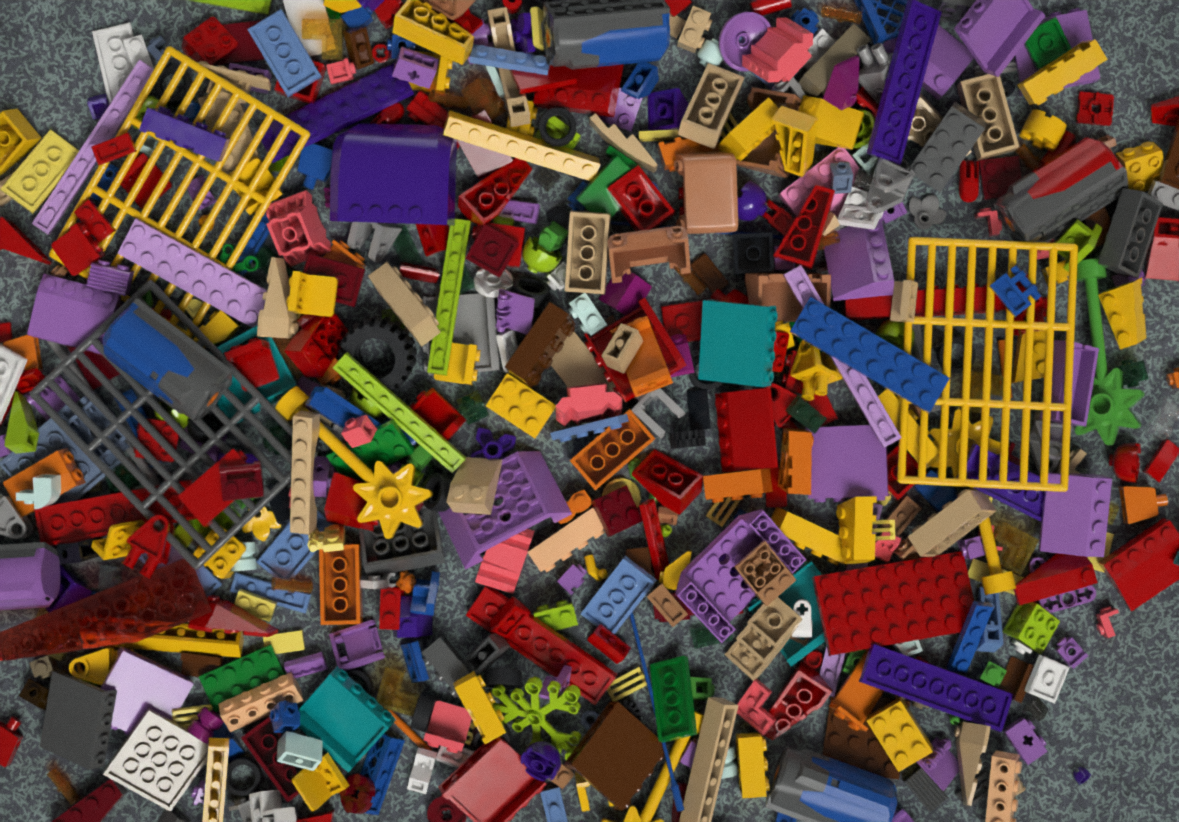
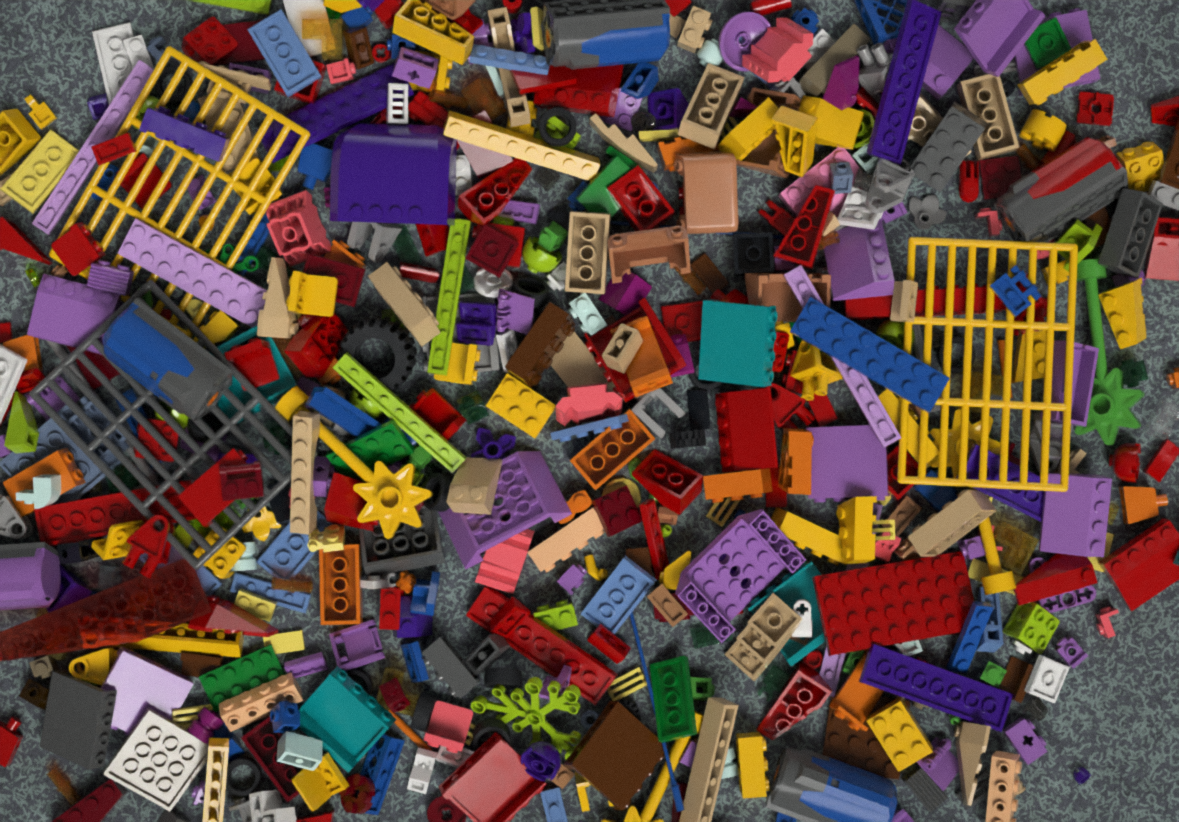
red plate [74,199,116,243] -> none
coral brick [341,415,377,448] -> none
yellow wedge [453,671,506,744] -> none
medium nougat slope [734,540,796,606] -> none
dark purple cylinder [737,181,768,221] -> none
coral plate [737,679,776,736] -> none
clear green plate [785,395,827,434] -> none
clear orange pin [821,5,862,24] -> none
none -> yellow plate [25,94,57,130]
none -> clear neon green tile [25,267,40,288]
none -> dark red bracket [379,677,411,713]
none -> white slope [386,83,408,125]
none -> white plate [455,155,472,196]
none -> dark purple slope [456,301,497,346]
none -> clear smoke wheel [631,112,656,131]
none -> magenta slope [729,97,757,118]
none -> clear green plate [758,664,790,702]

